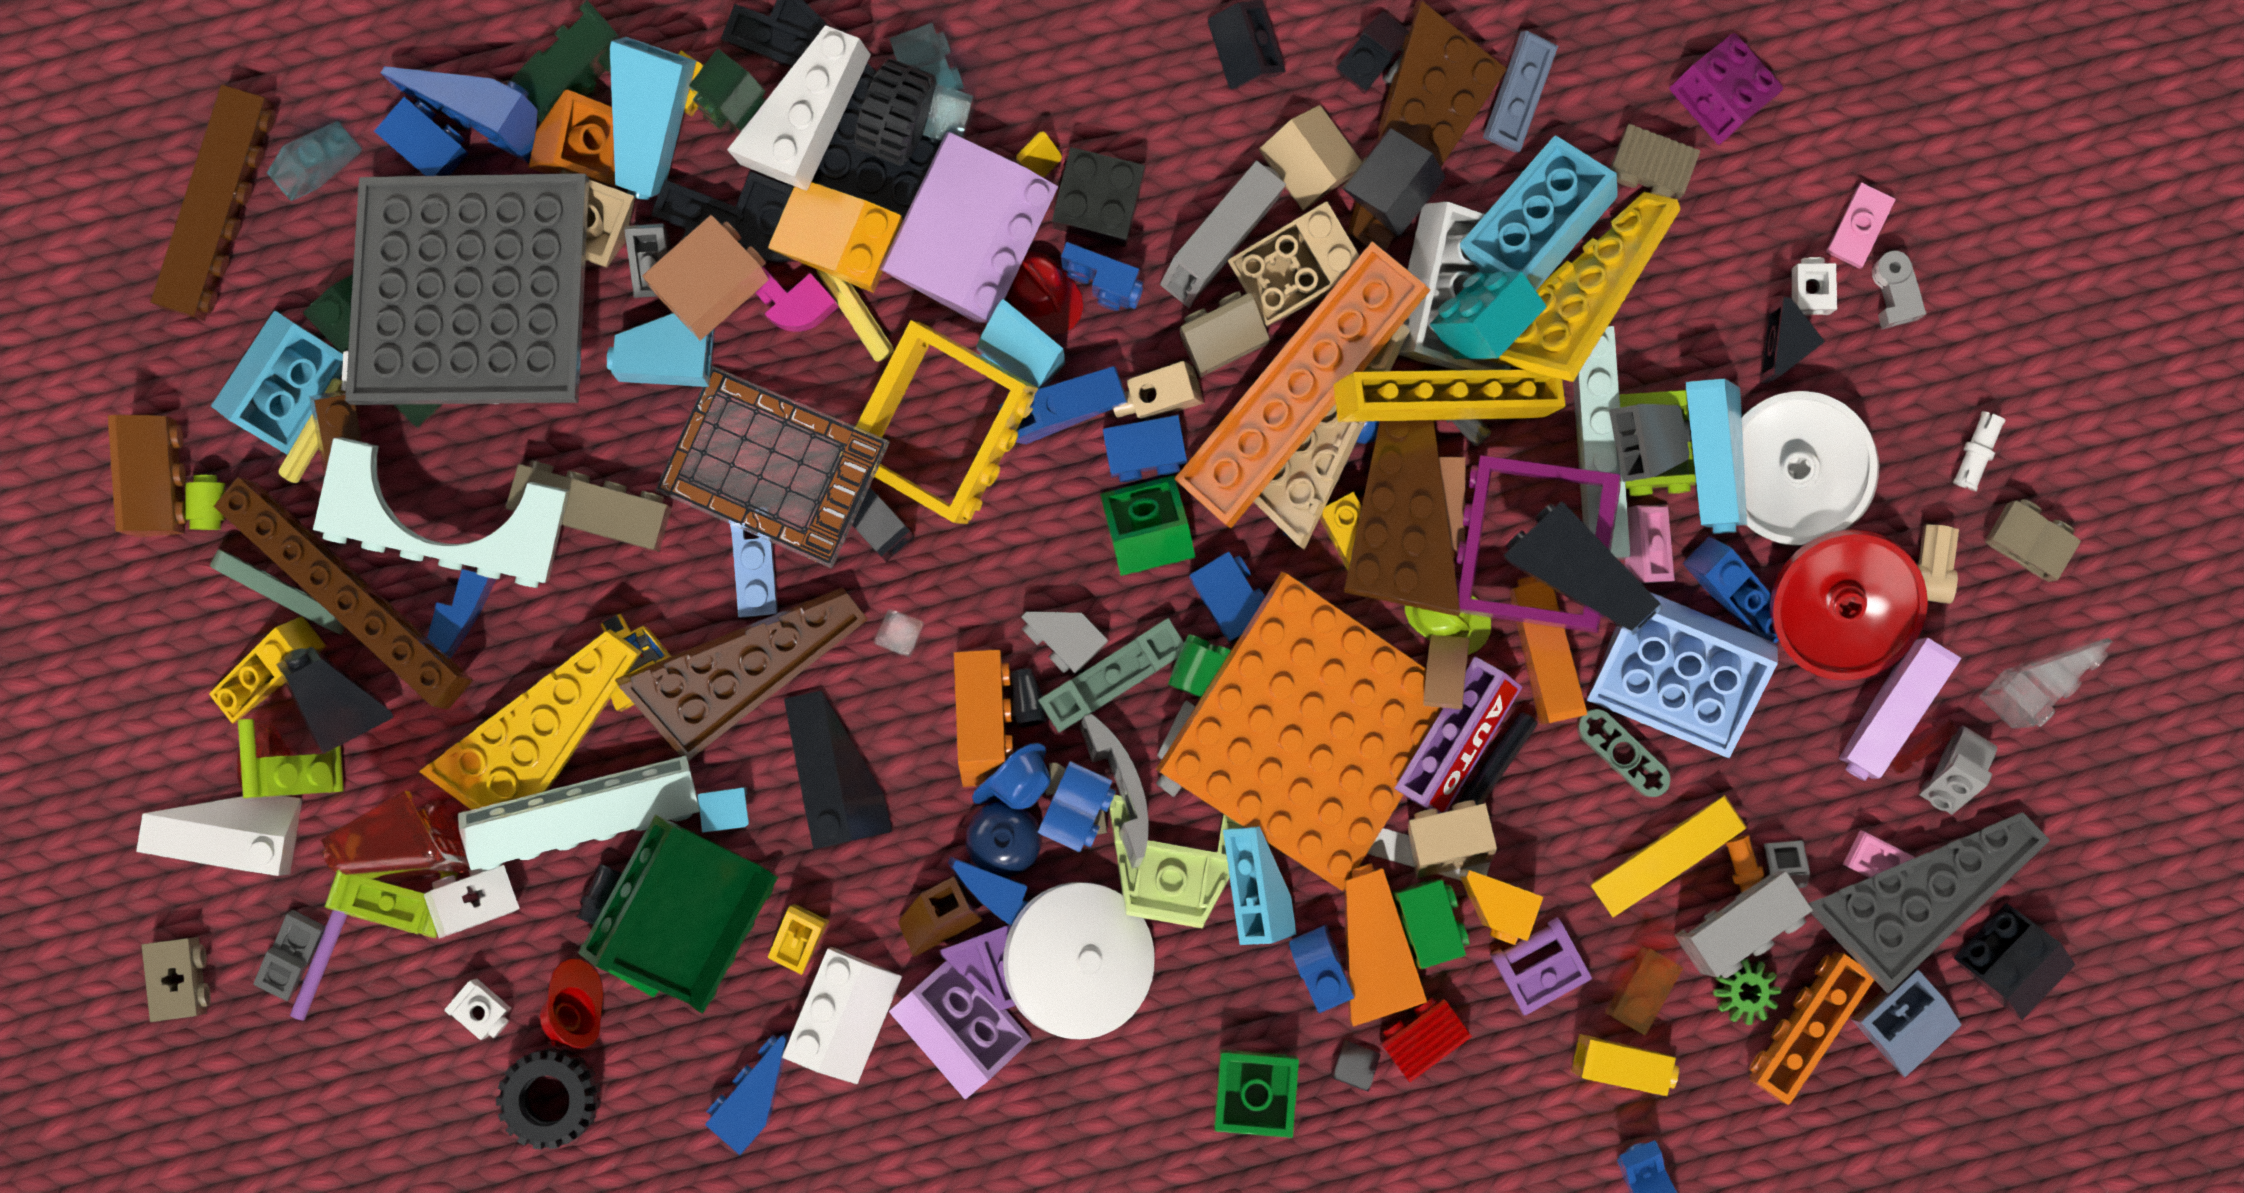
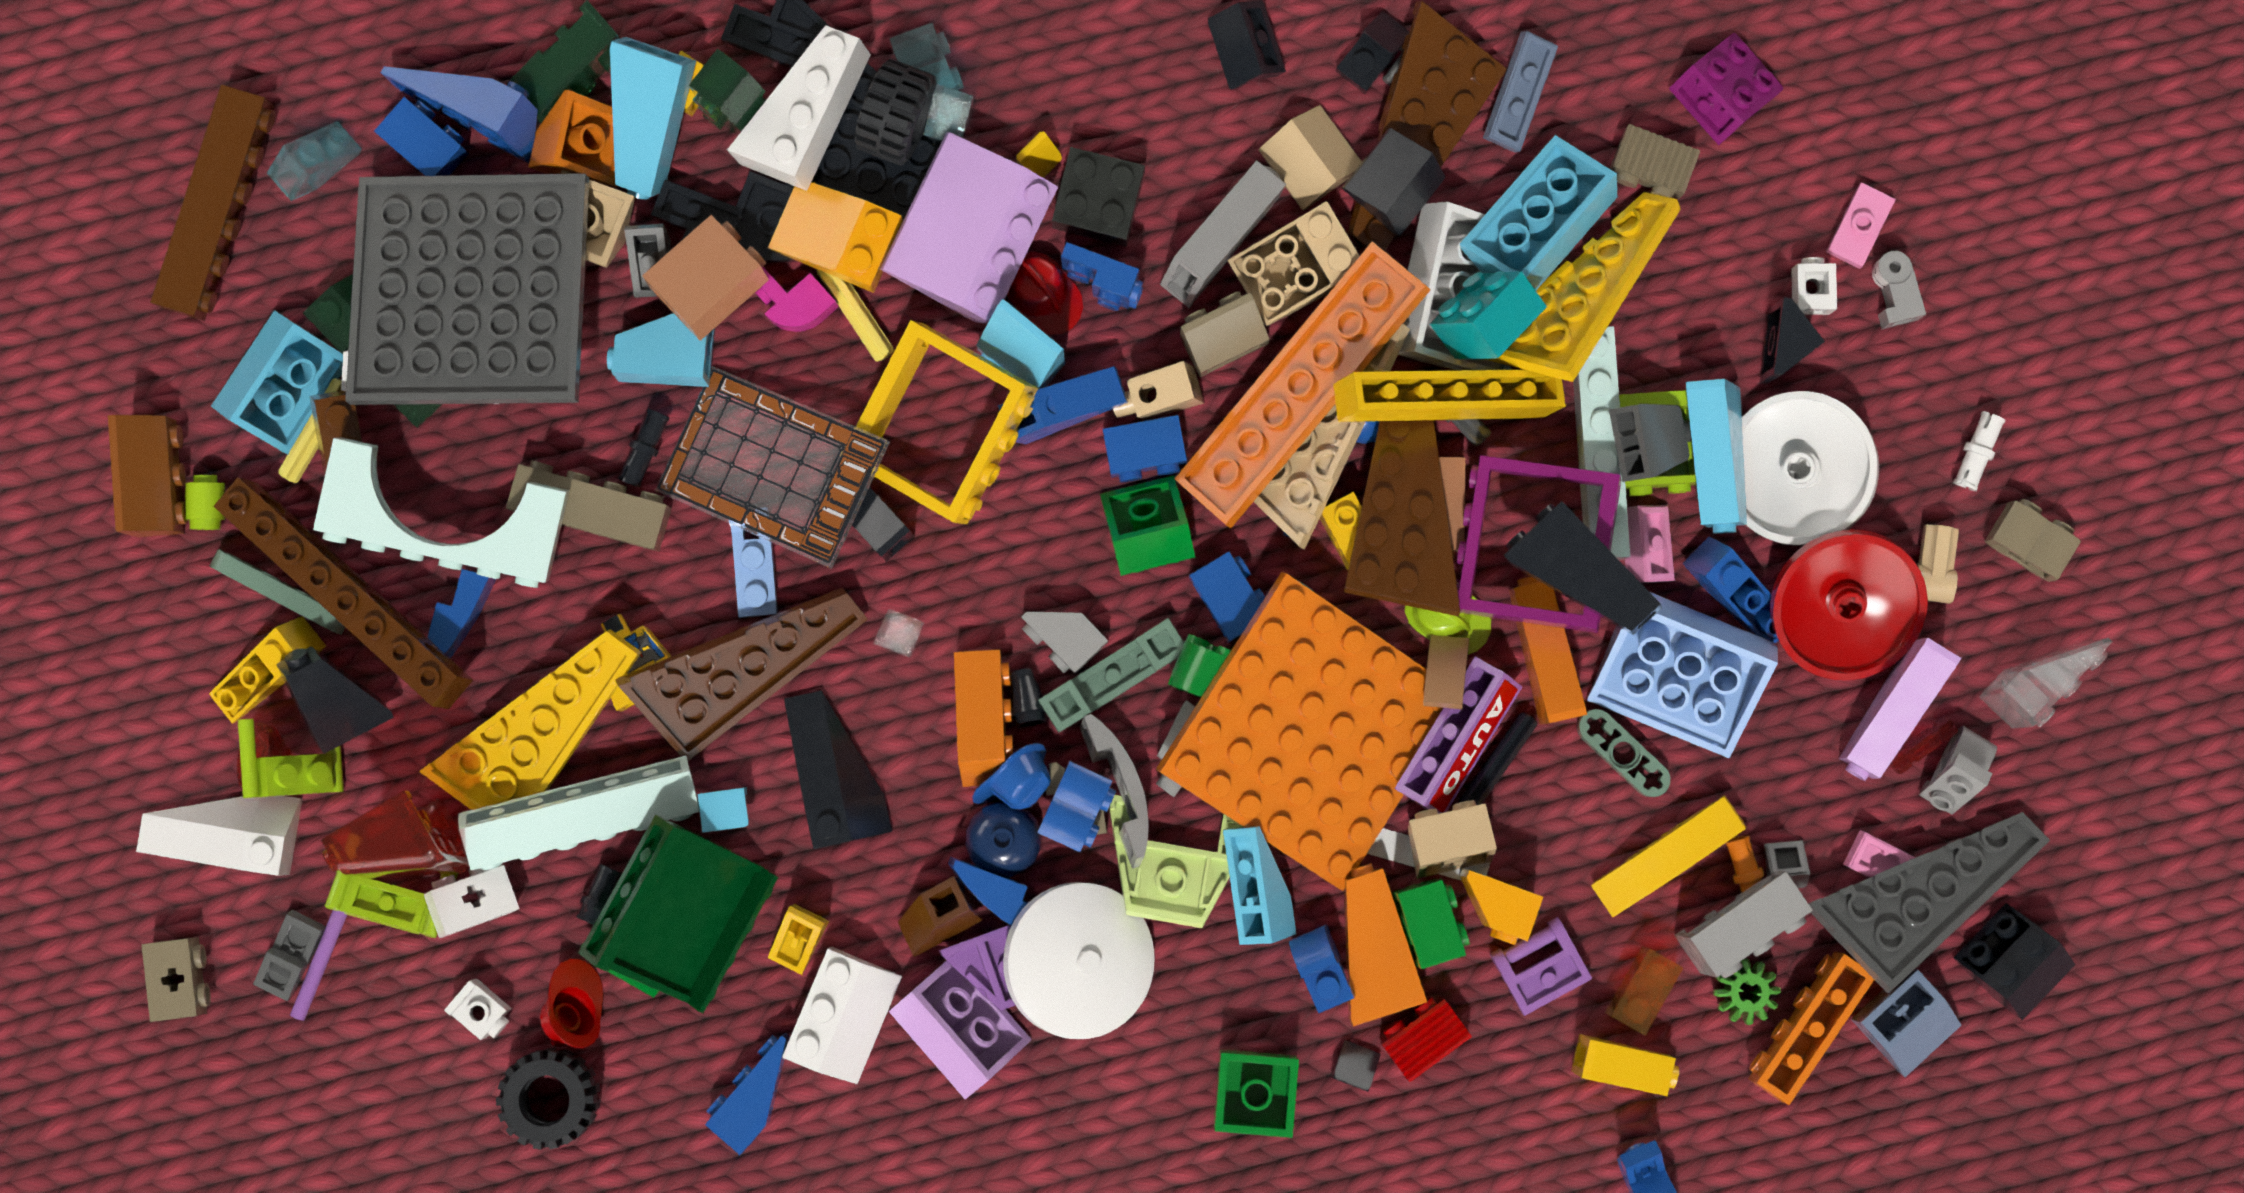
none -> black pin [617,408,670,488]

